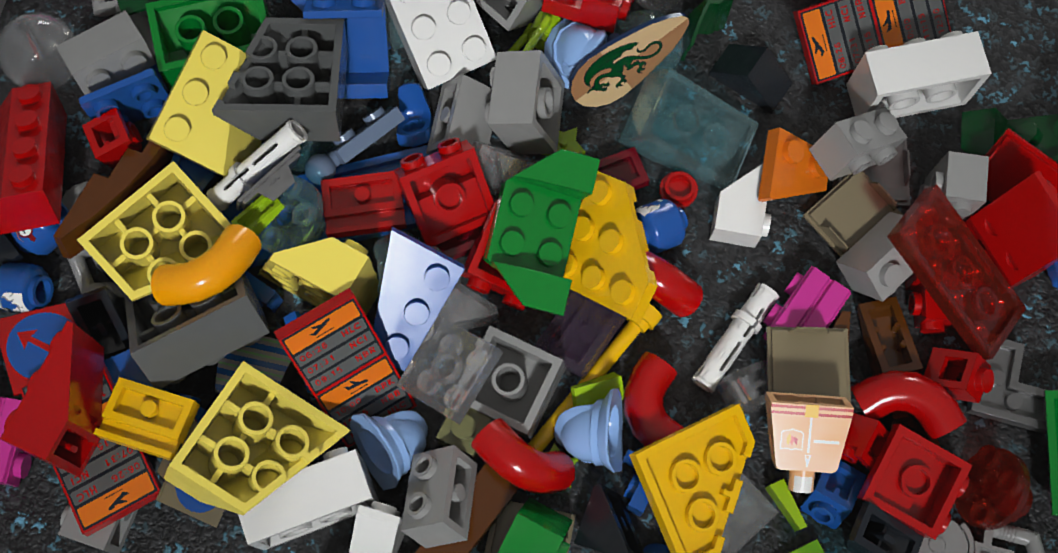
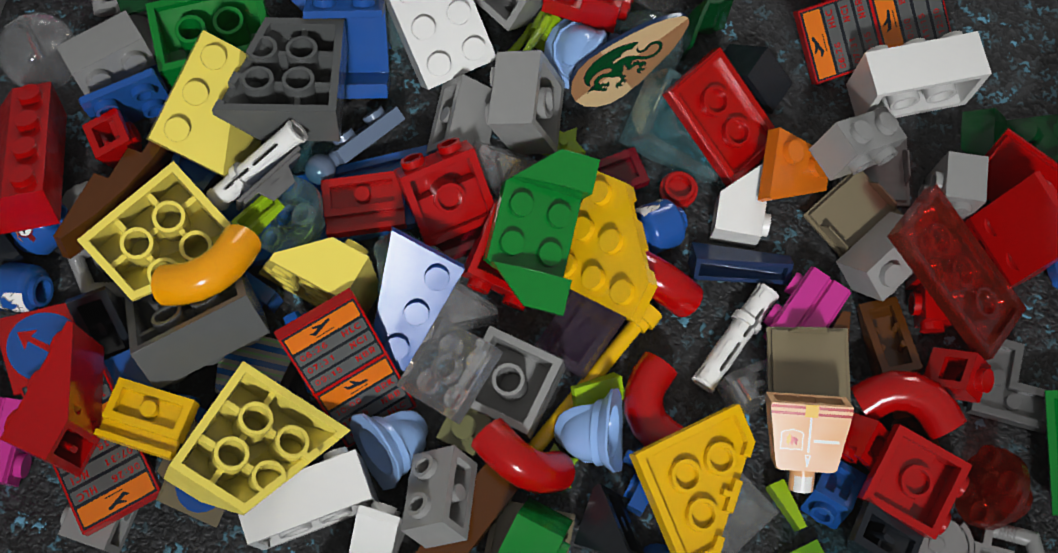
blue hair [396,82,434,148] -> none
none -> red tile [662,47,775,187]
none -> dark blue piece [688,242,794,285]

